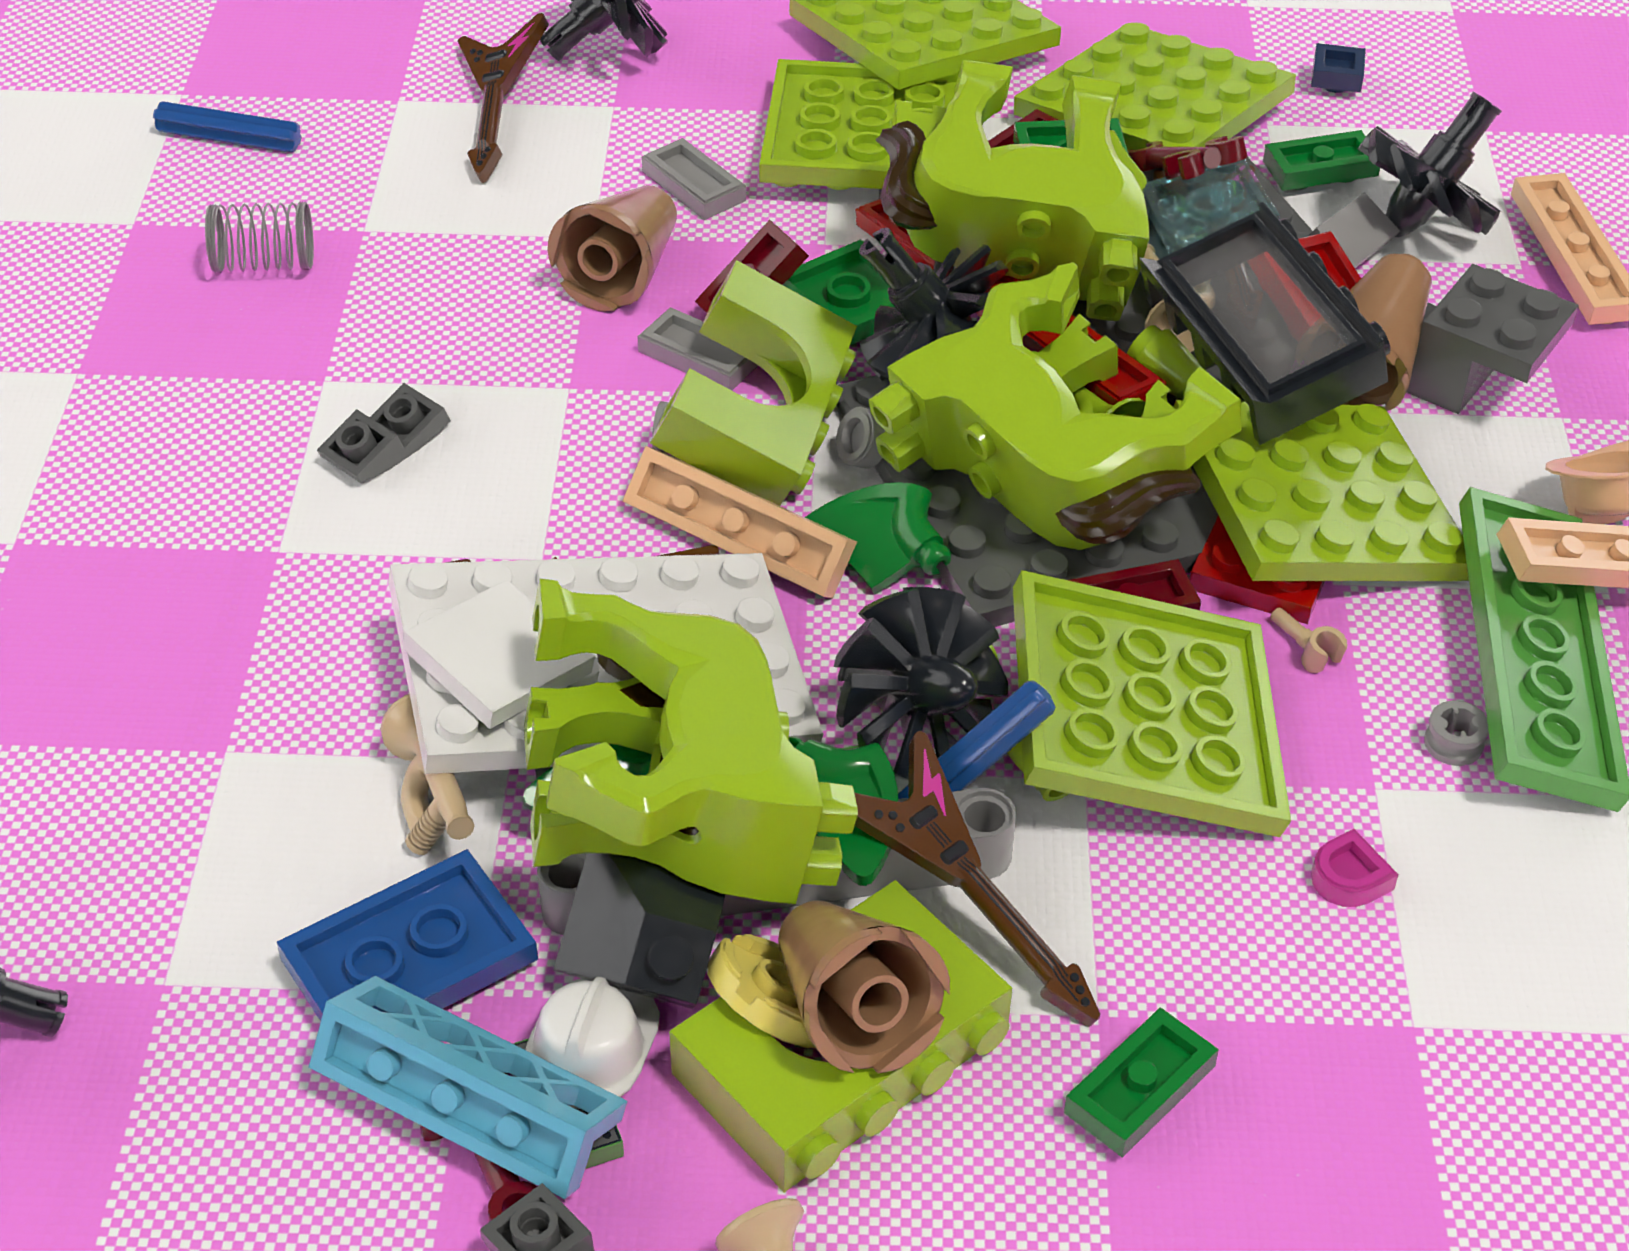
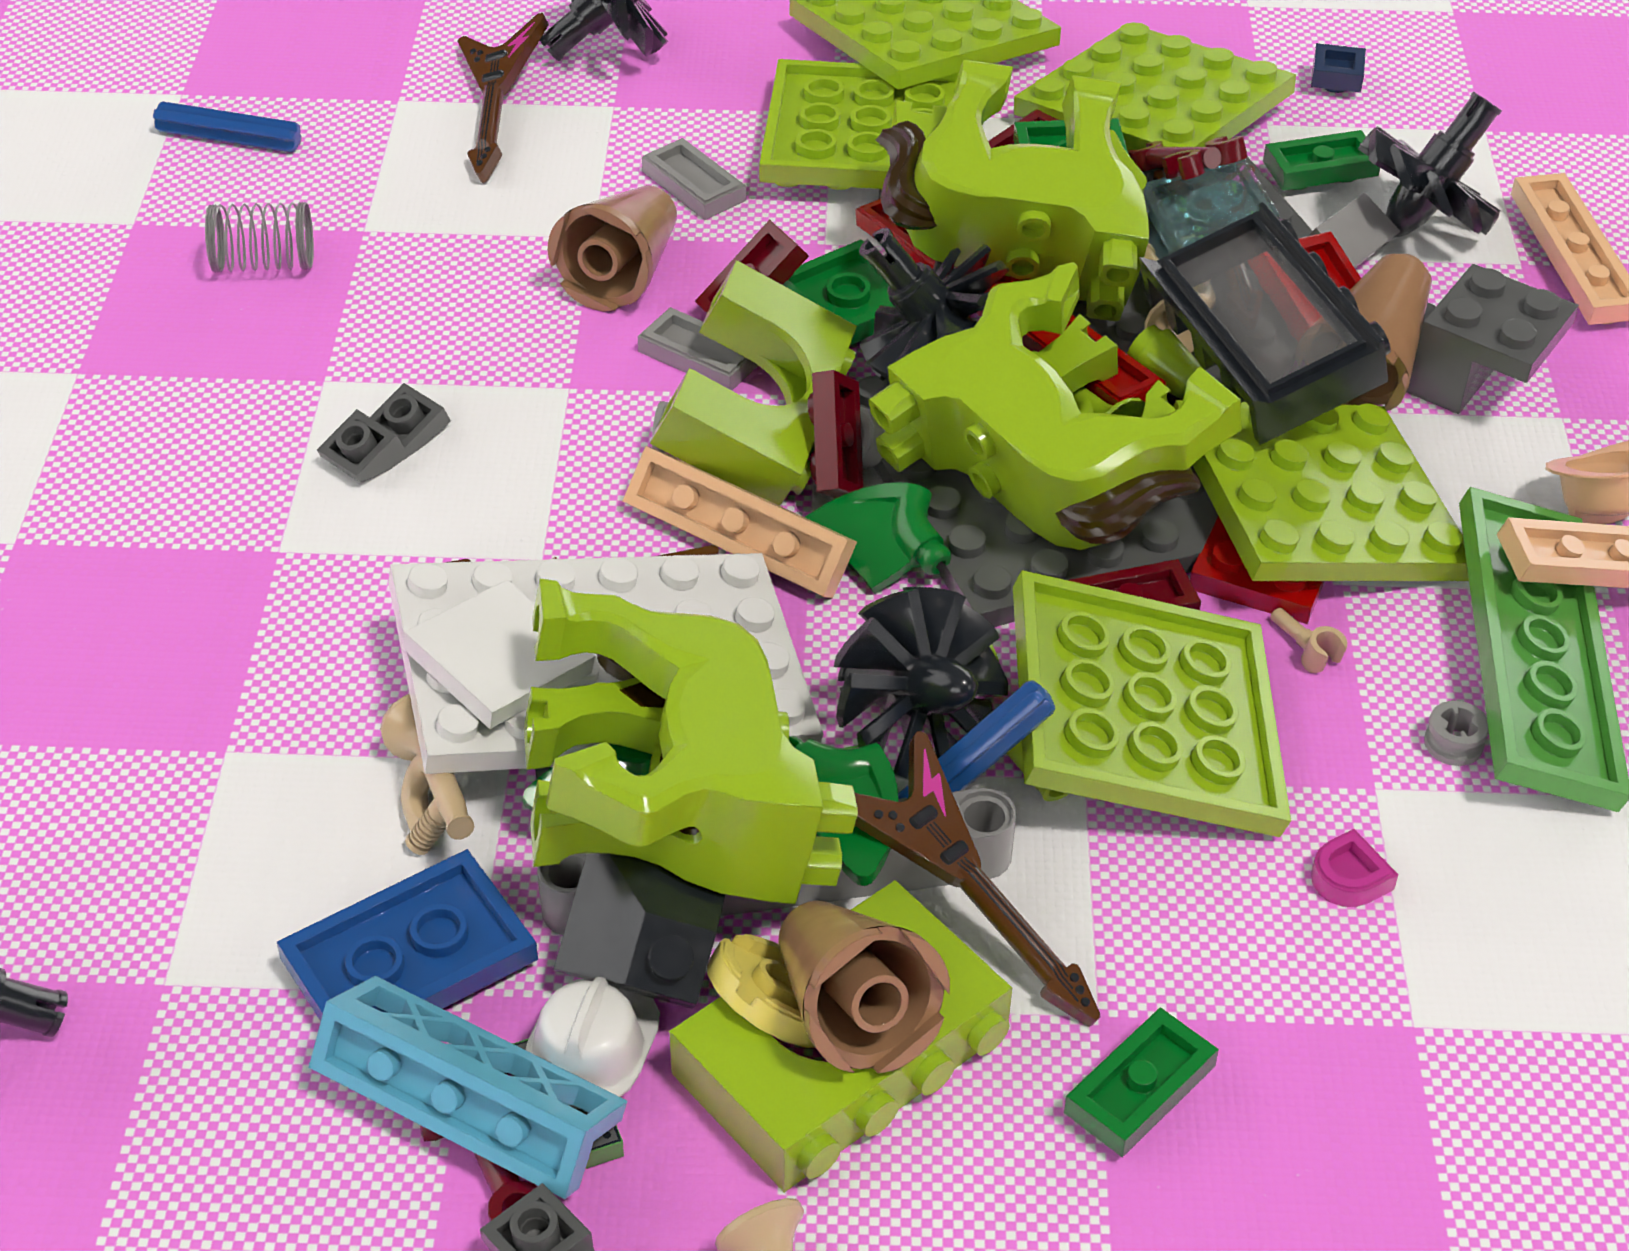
none -> dark red plate [807,370,864,499]

